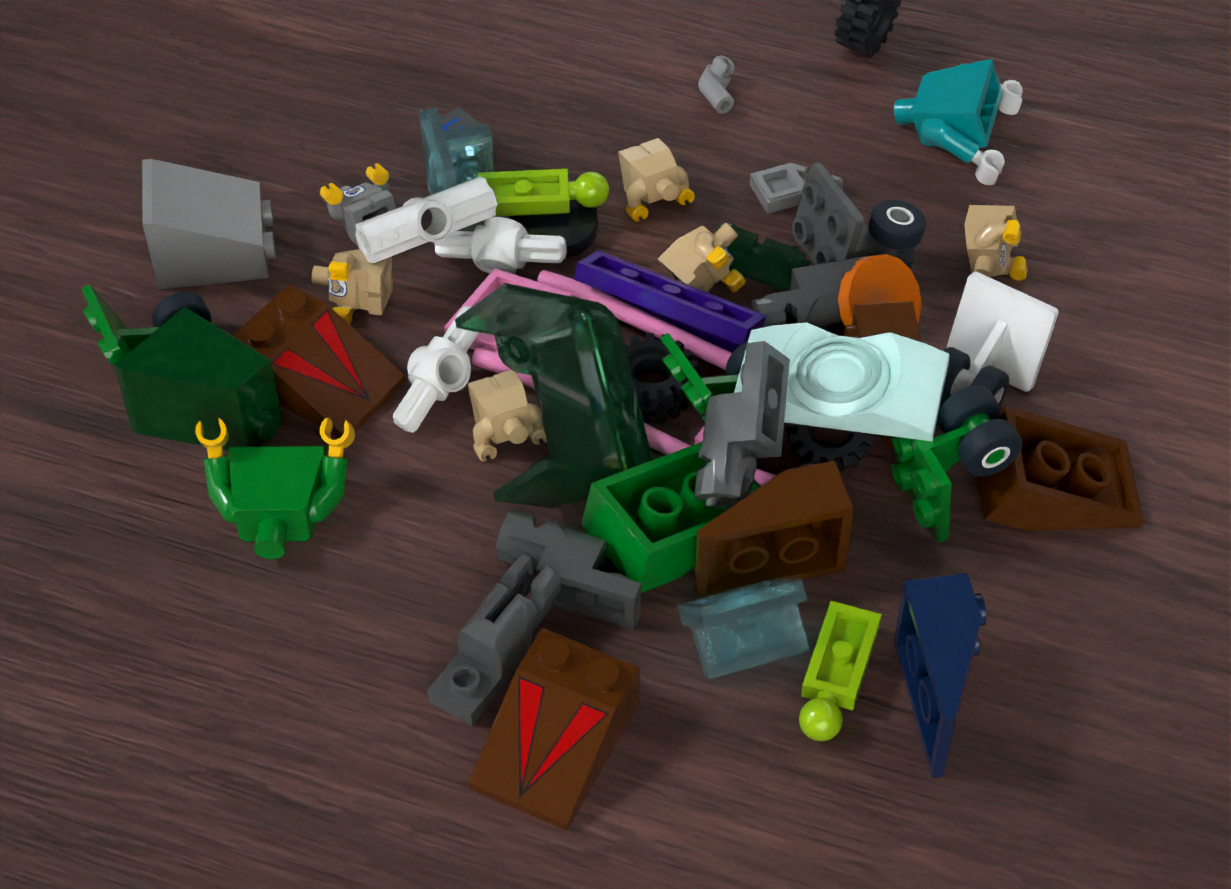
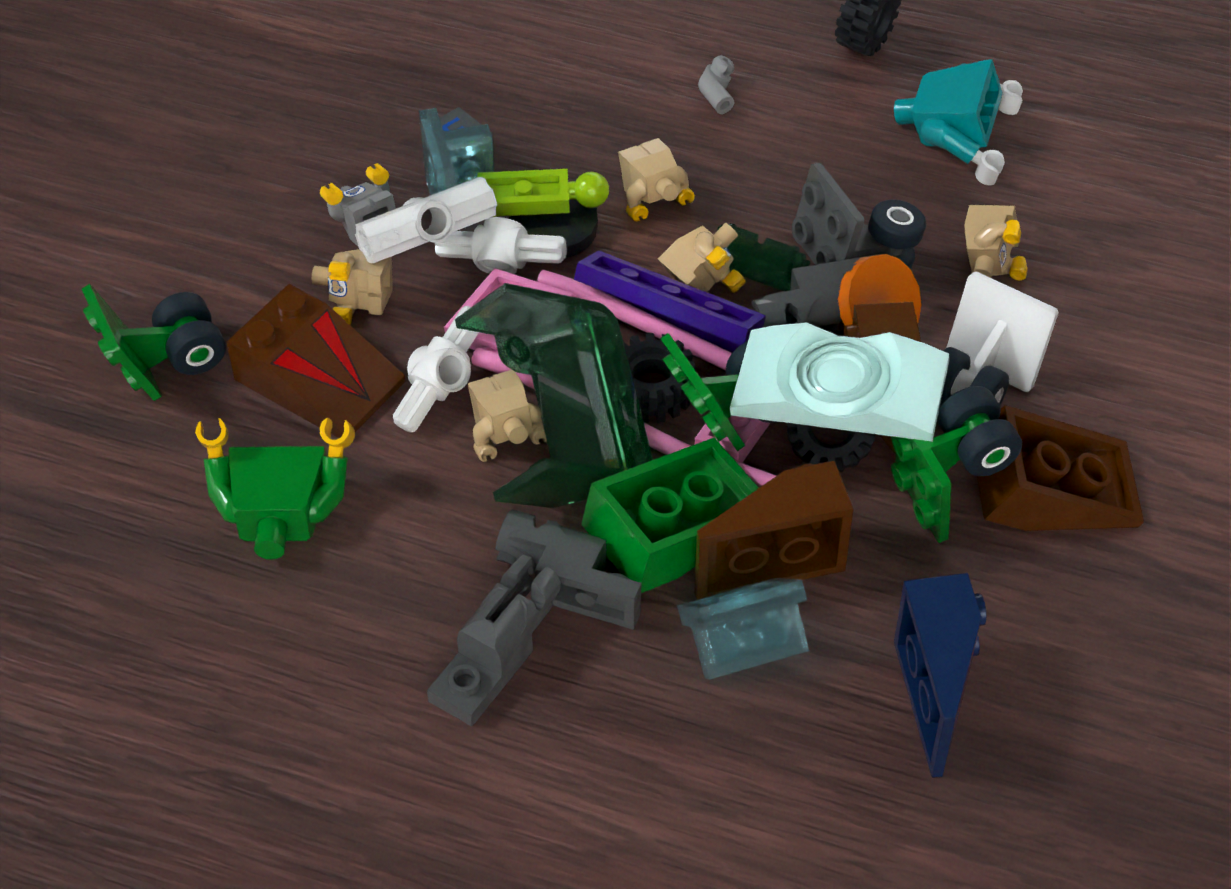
dark green slope [114,307,283,450] -> none
light grey slope [142,159,276,290] -> none
reddish brown slope [468,628,640,831] -> none
dark grey plate [694,341,790,510] -> none
light grey tile [750,163,843,214] -> none
lime plate [799,601,882,742] -> none

